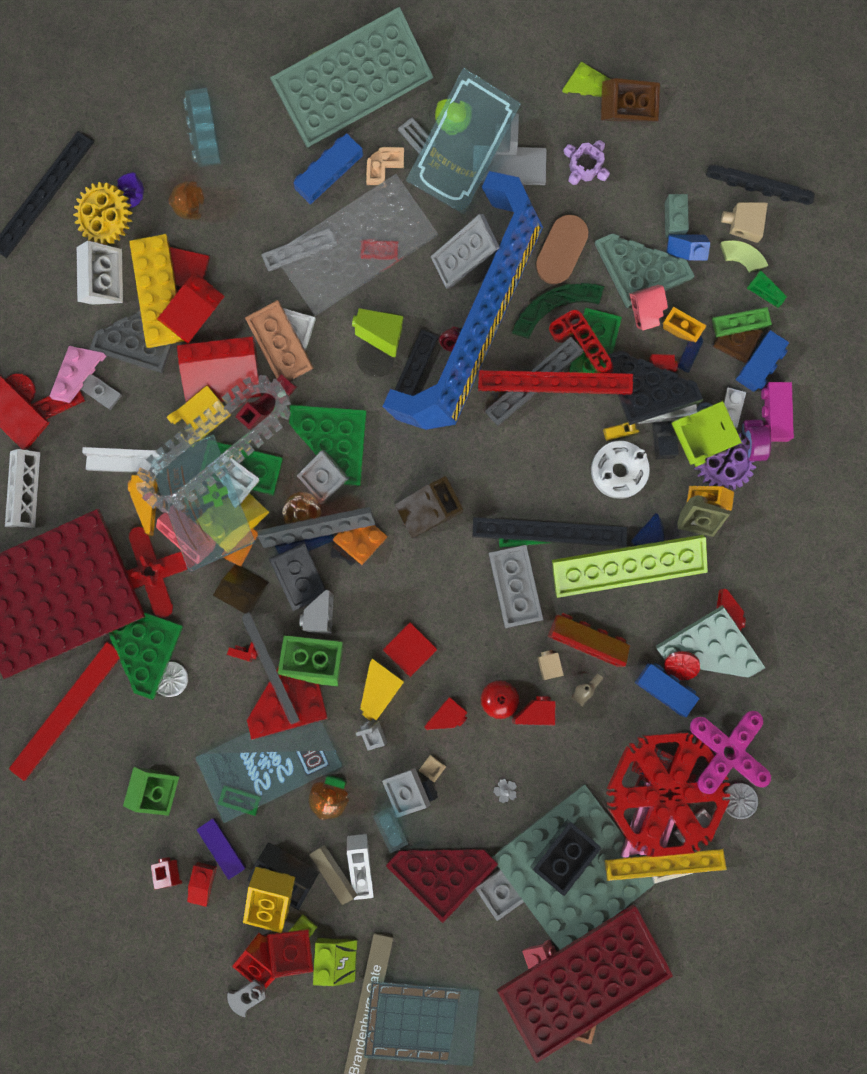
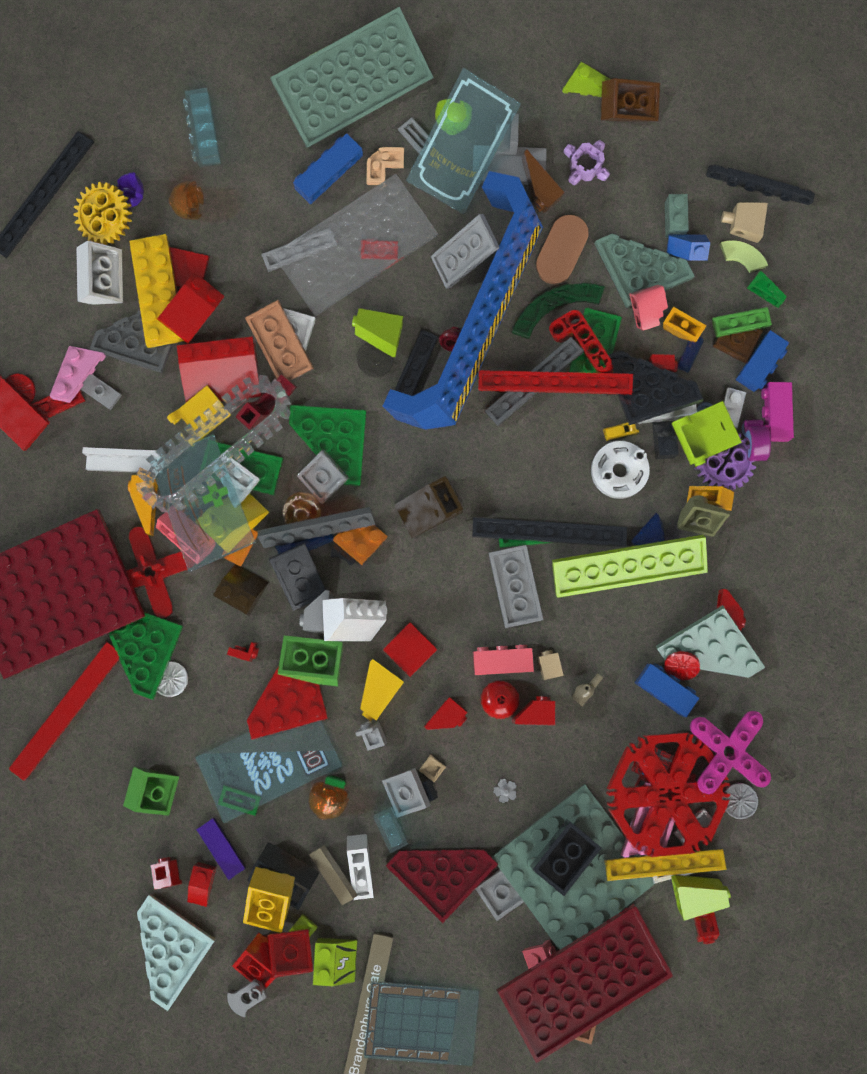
white fence [5,449,40,528] -> none
dark grey tile [242,613,299,725] -> none
slope [548,613,630,667] -> none
none -> light aqua plate [137,894,216,1011]
none -> white slope [323,598,387,641]
none -> coral brick [473,645,534,675]
none -> reddish brown slope [522,149,564,214]
none -> lime slope [671,875,731,920]
none -> red bracket [694,912,720,944]

